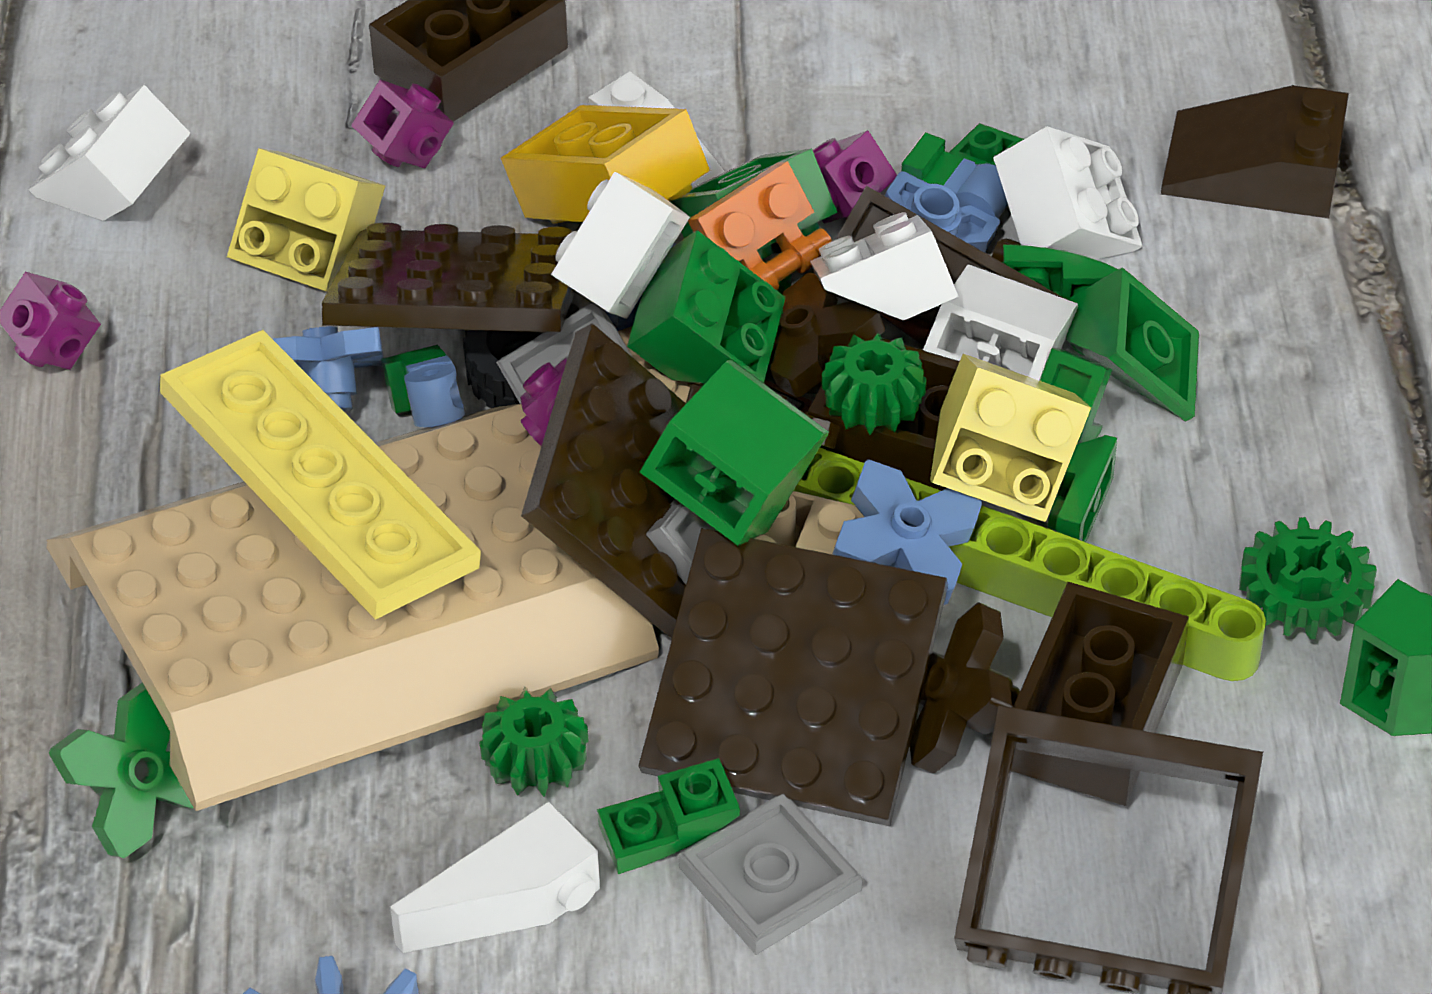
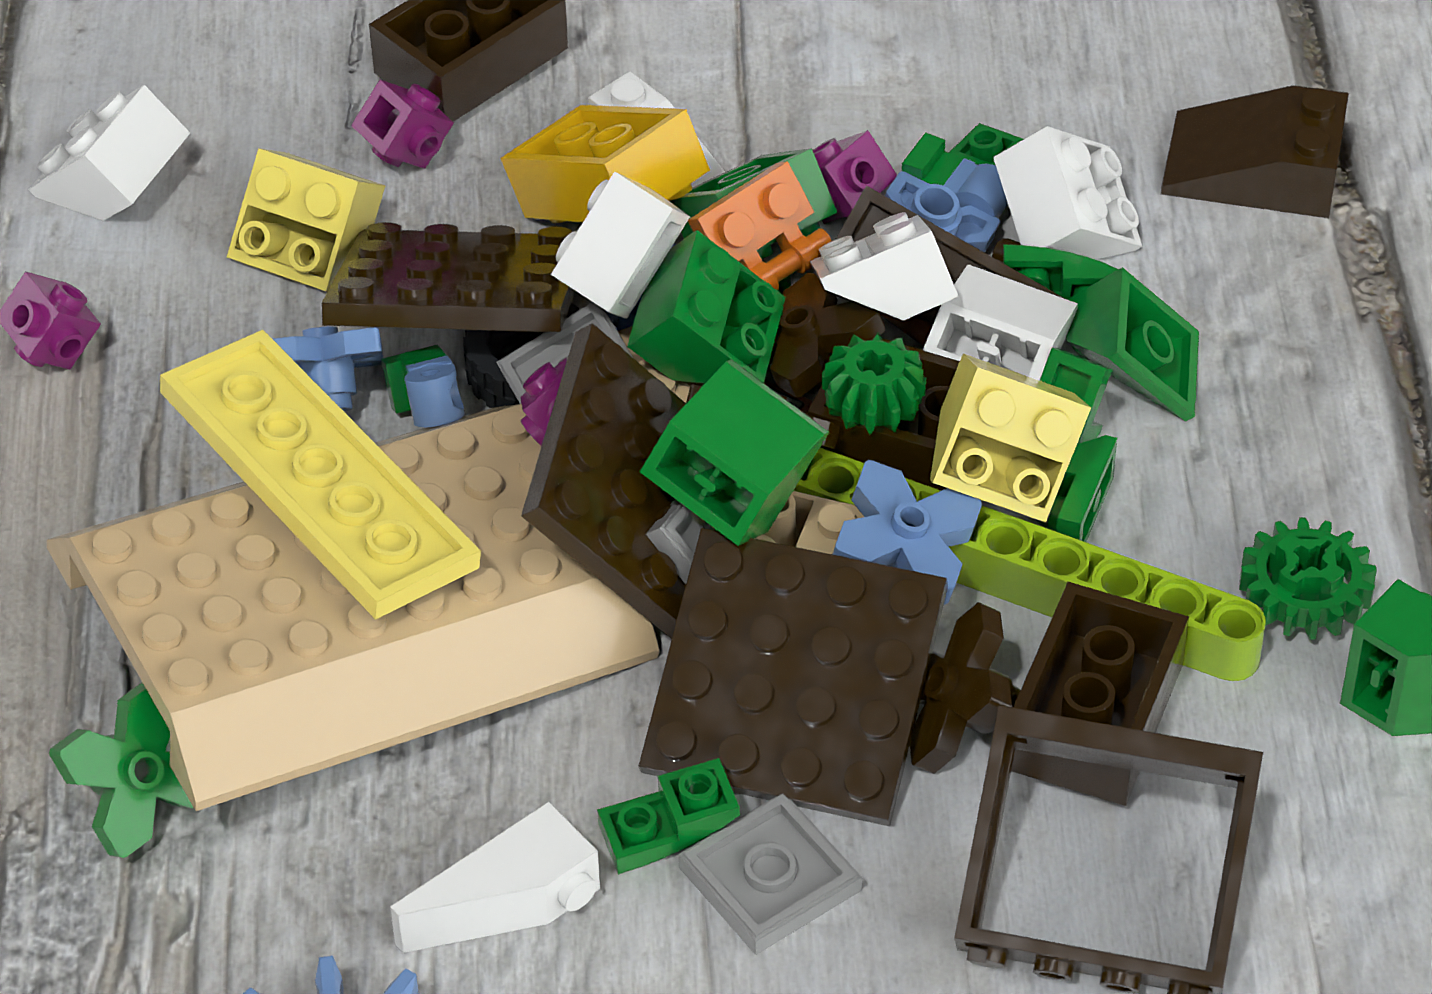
green gear [479,686,589,797] -> none

